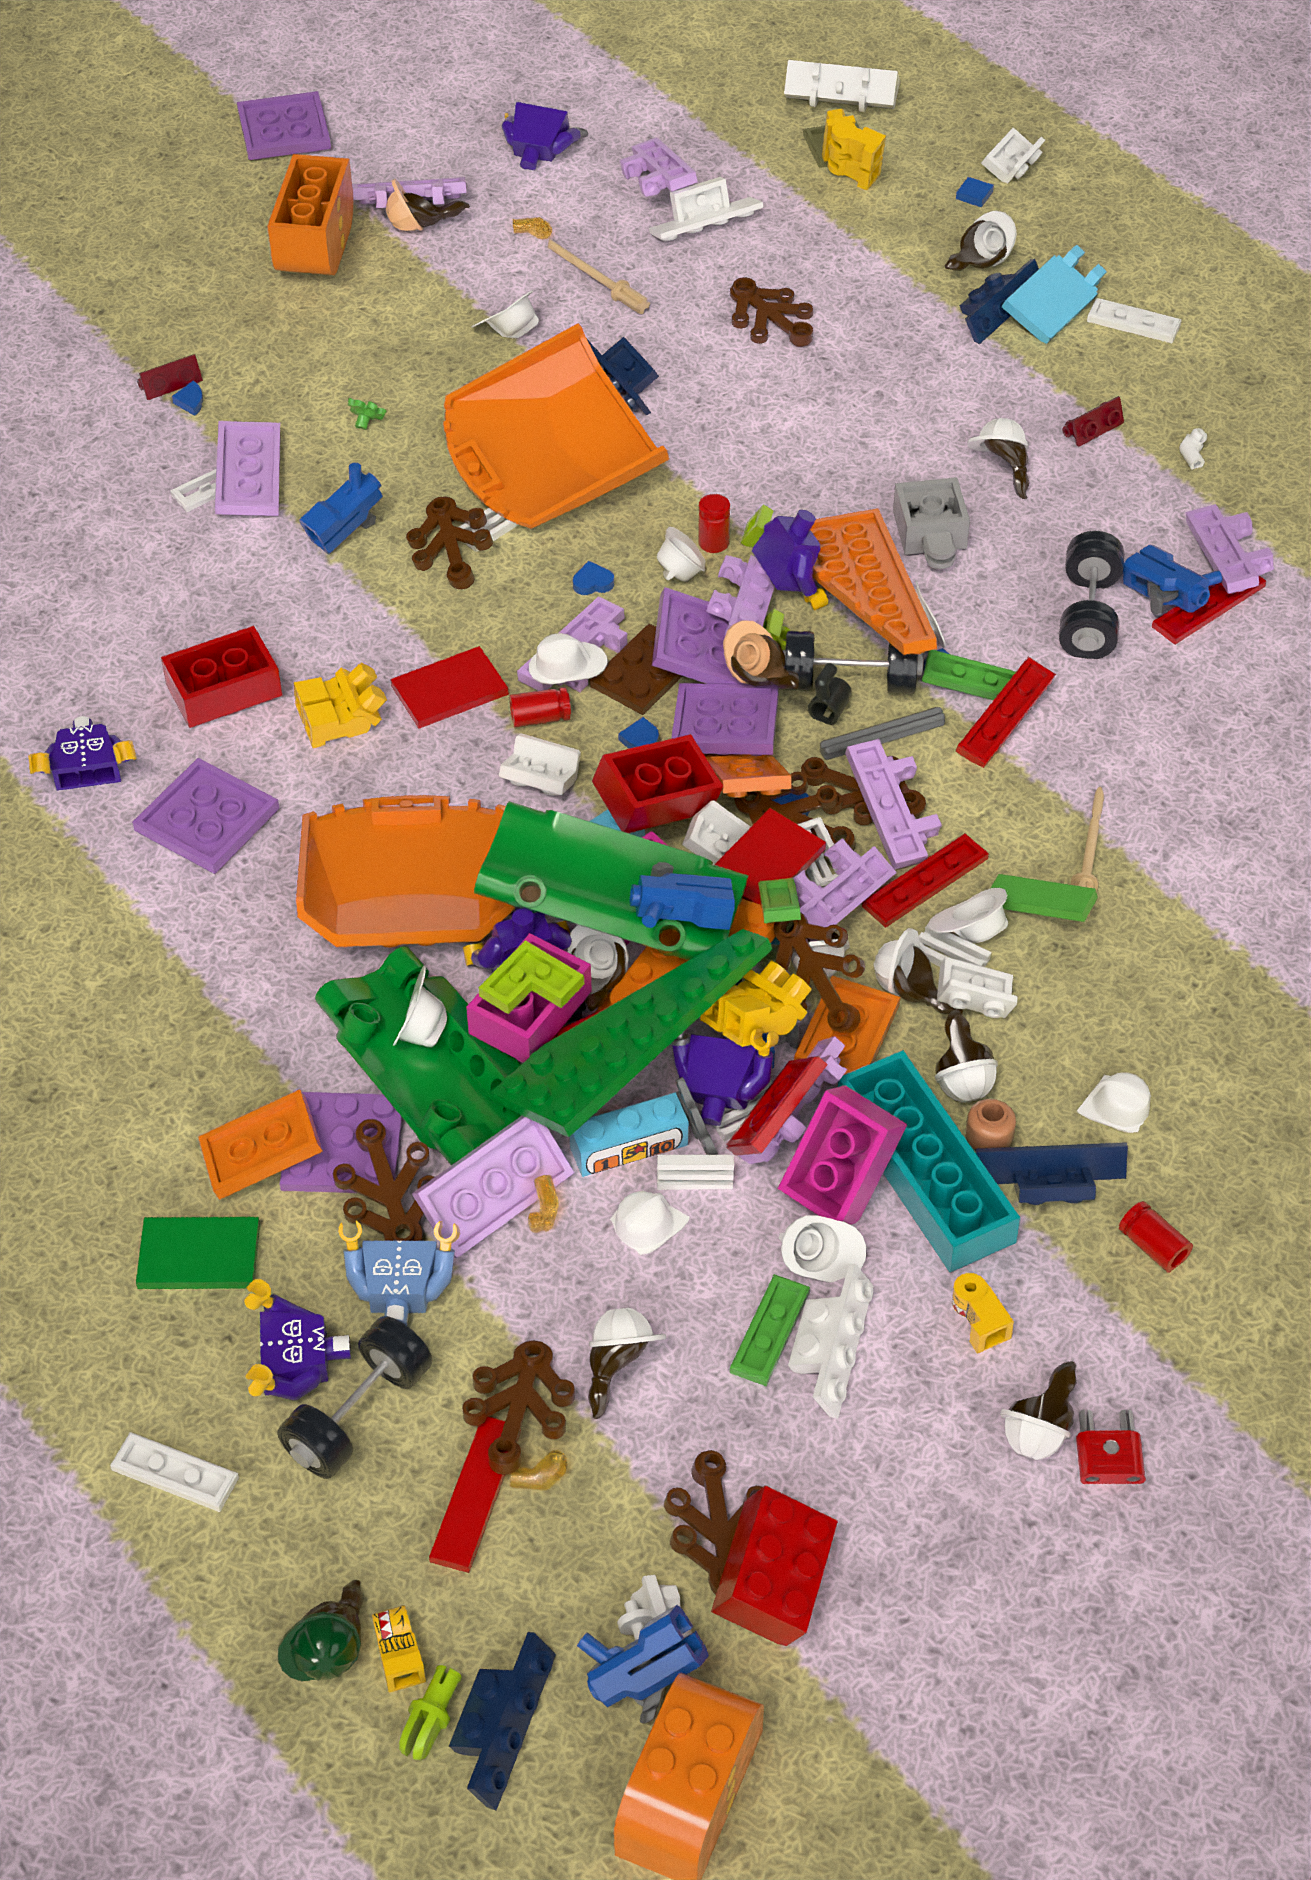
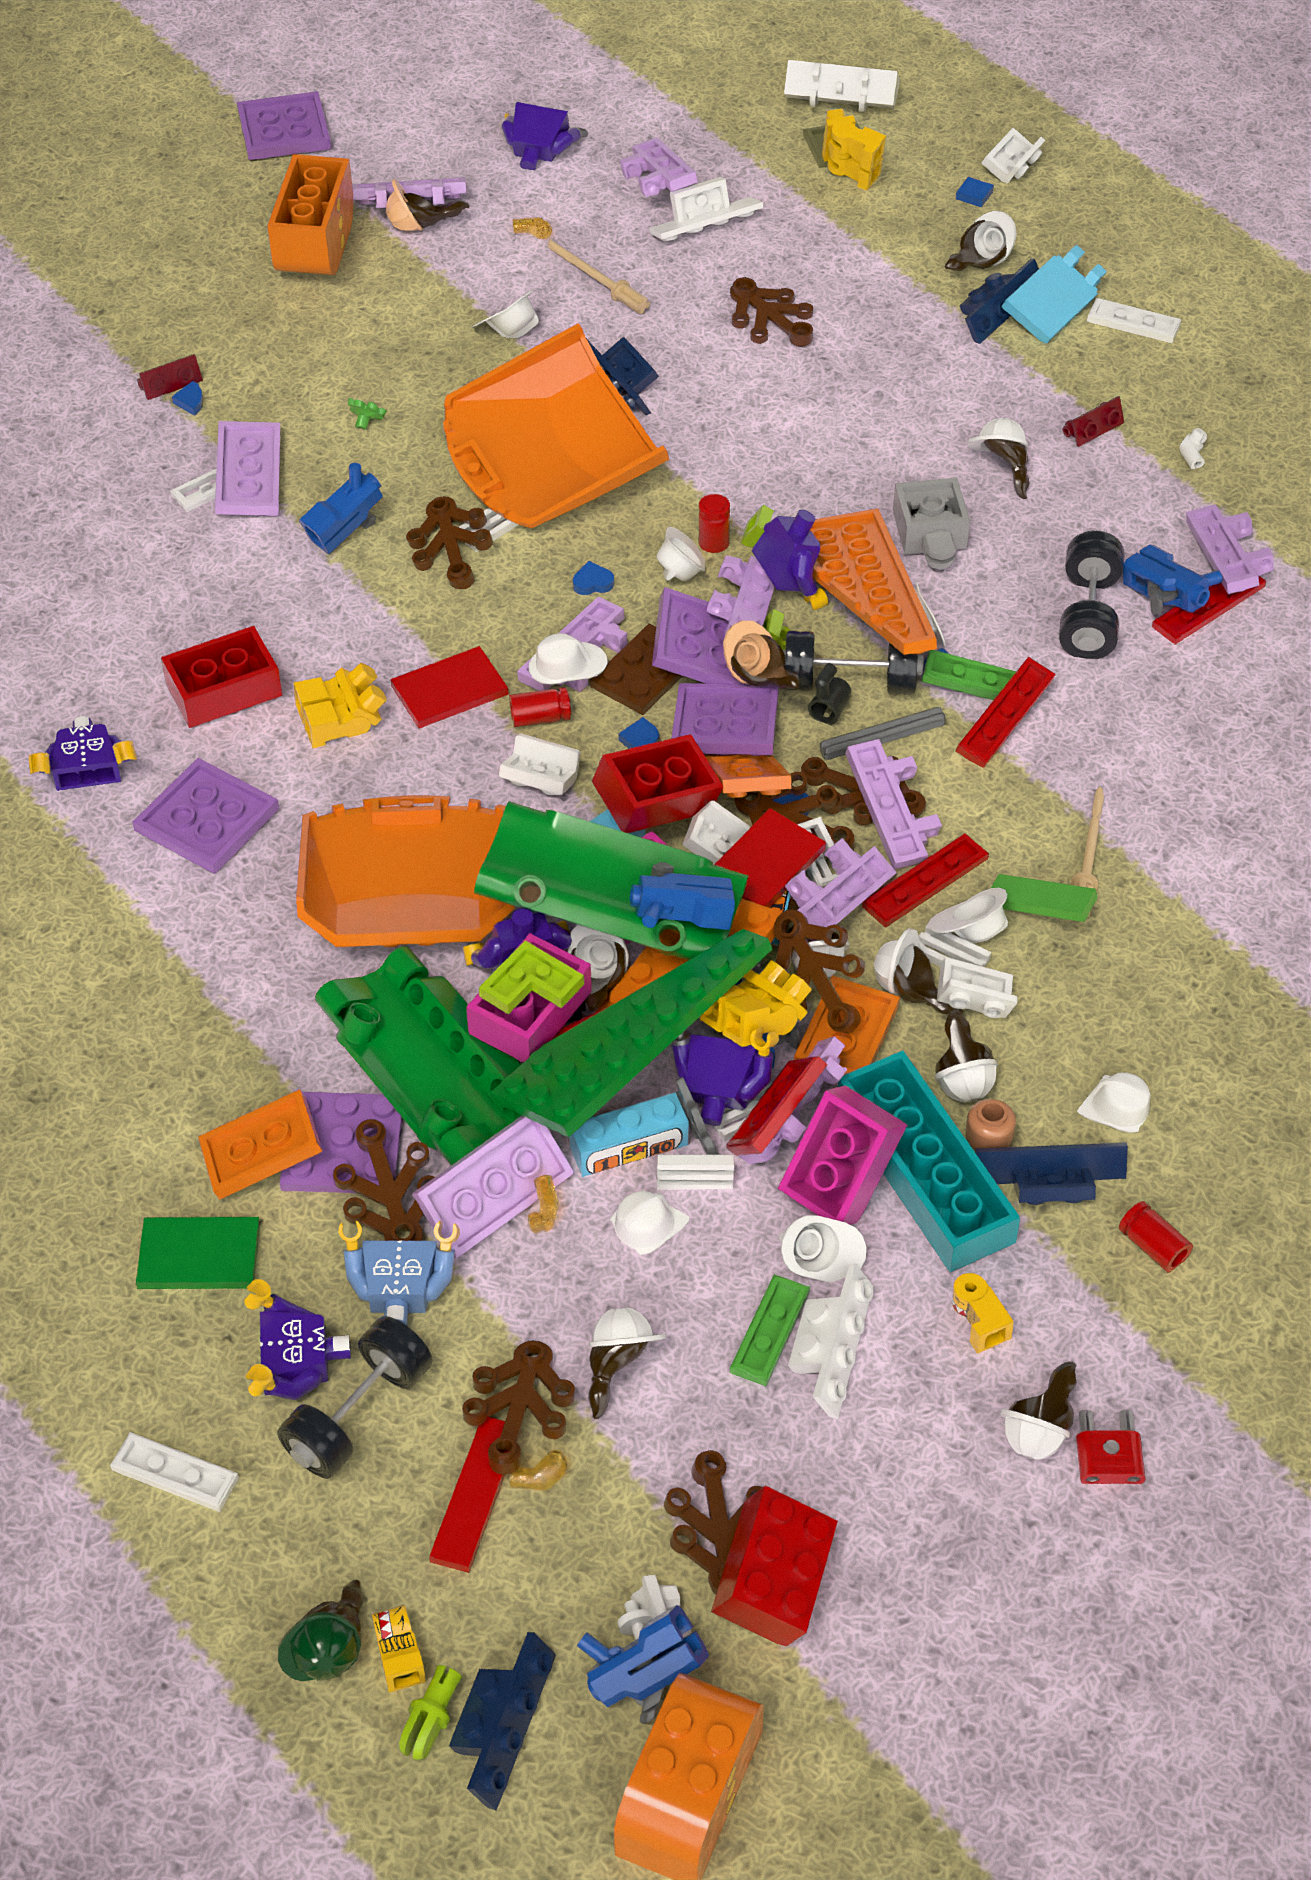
white piece [393,966,447,1047] -> none
bright green tile [758,878,801,923] -> none

